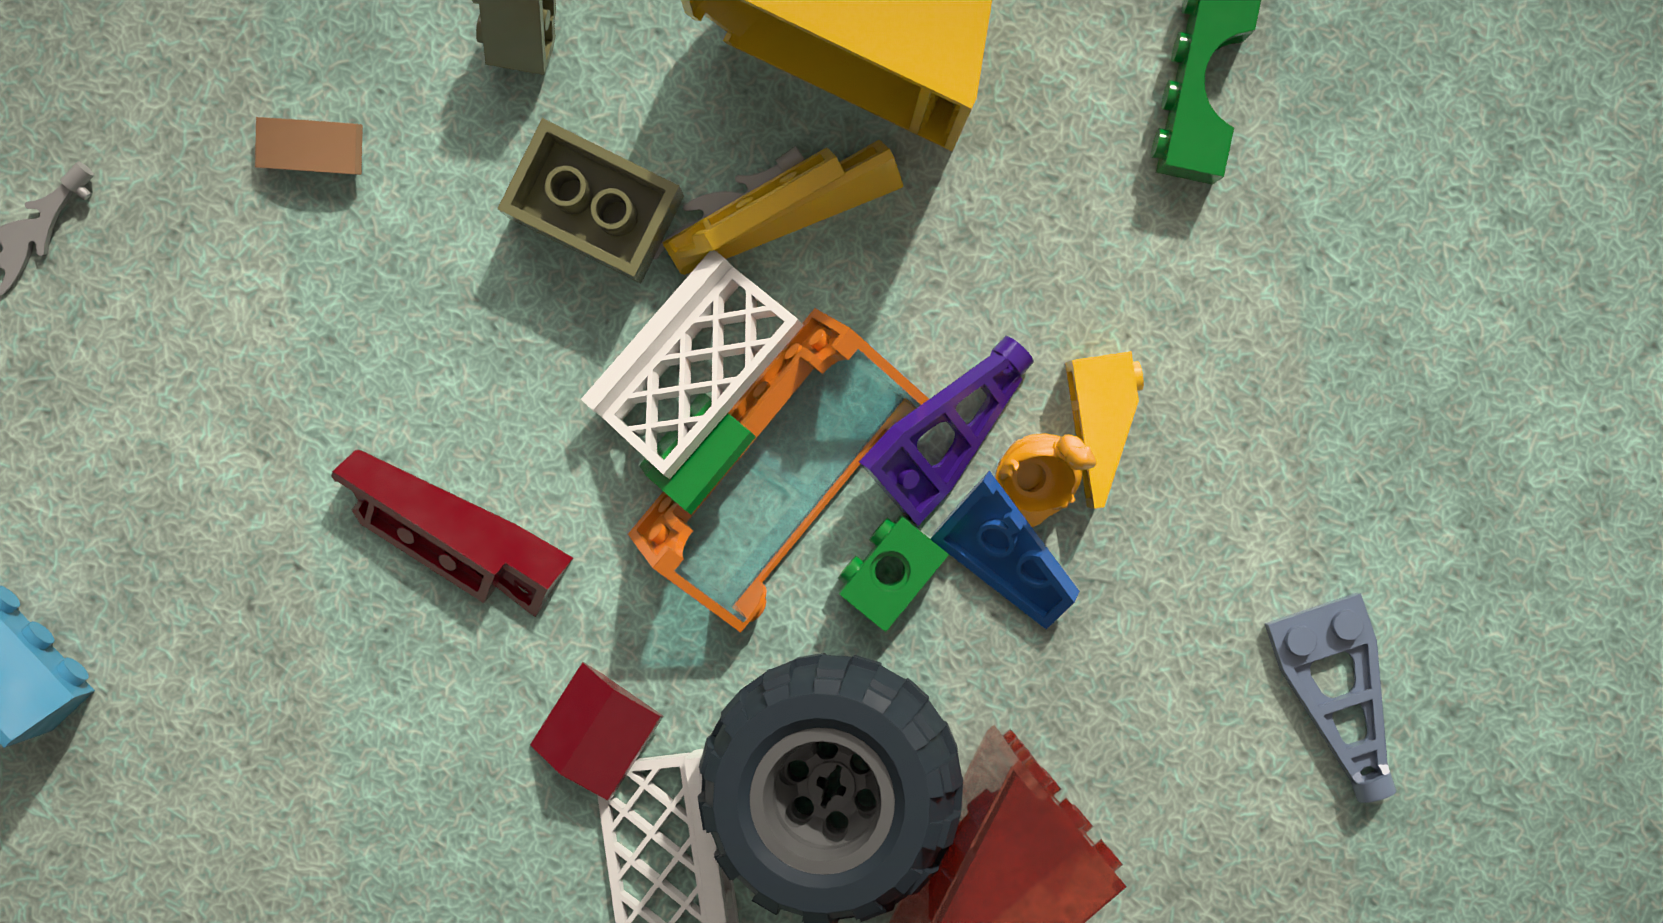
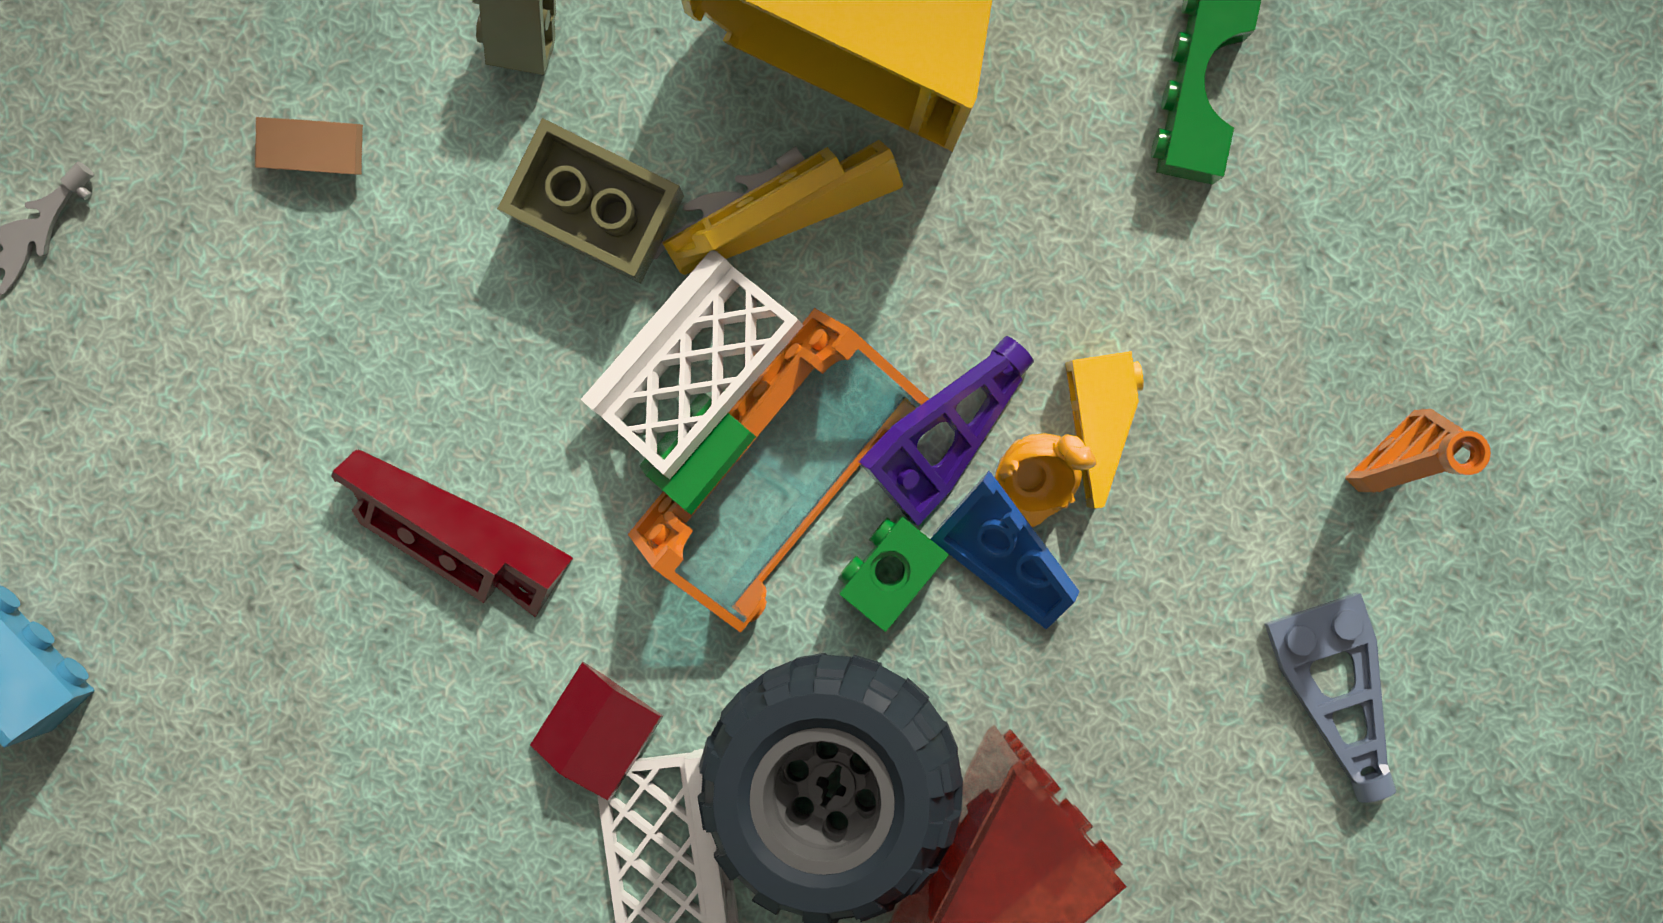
none -> orange plate [1345,409,1491,493]

